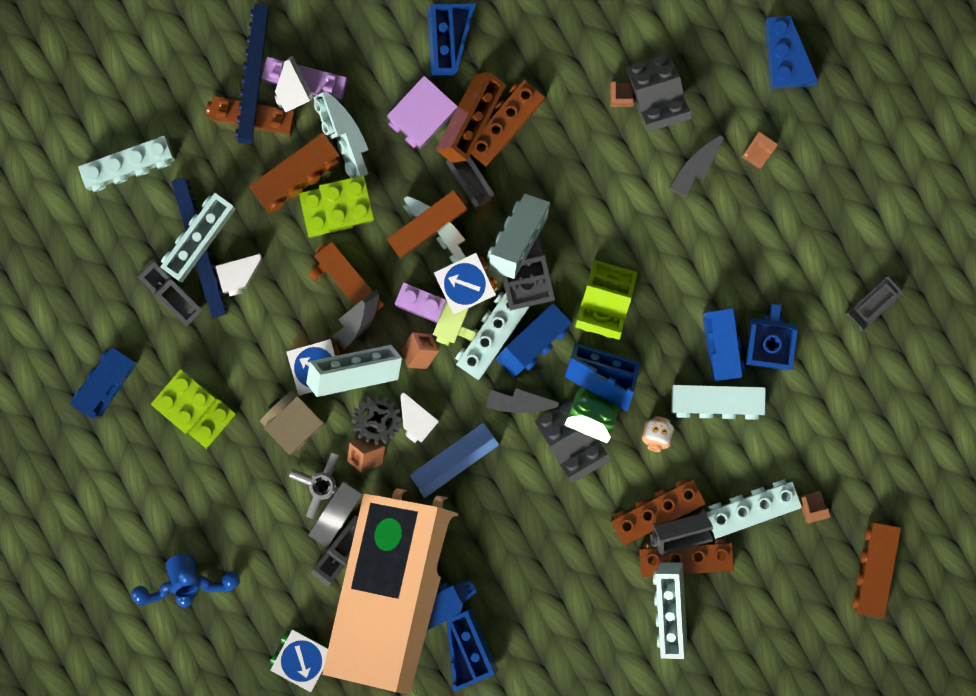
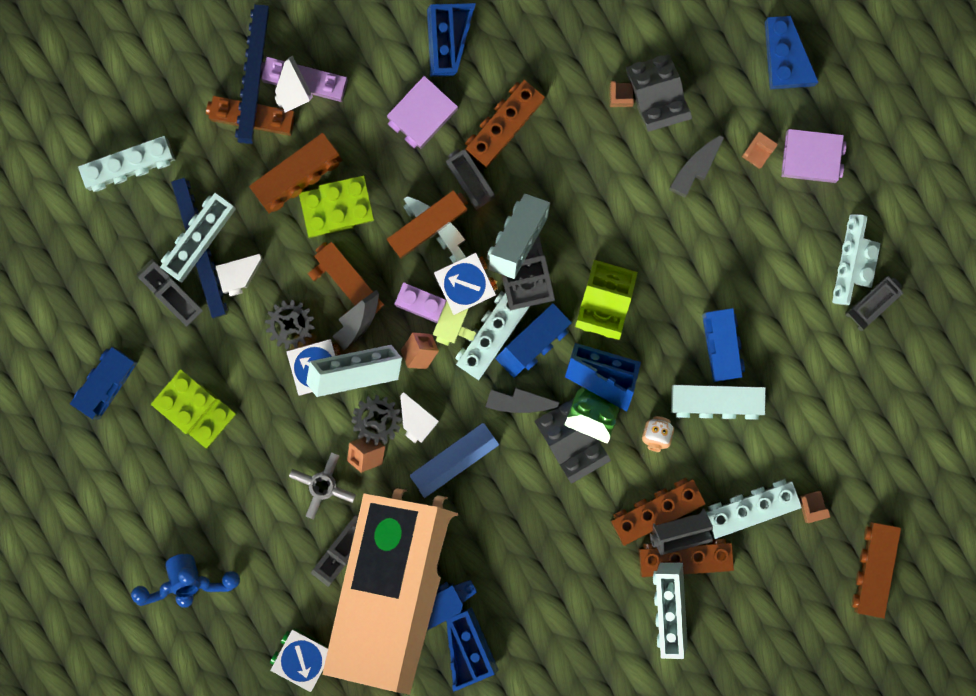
dark tan piece [260,390,326,455] -> none
dark grey slope [309,480,364,547] -> none
light aqua slope [313,91,368,178] -> none
dark orange brick [436,72,506,163] -> none
blue hinge [744,304,798,371] -> none
none -> dark grey gear [265,300,315,350]
none -> lavender brick [781,129,846,183]
none -> light aqua bracket [832,214,881,305]

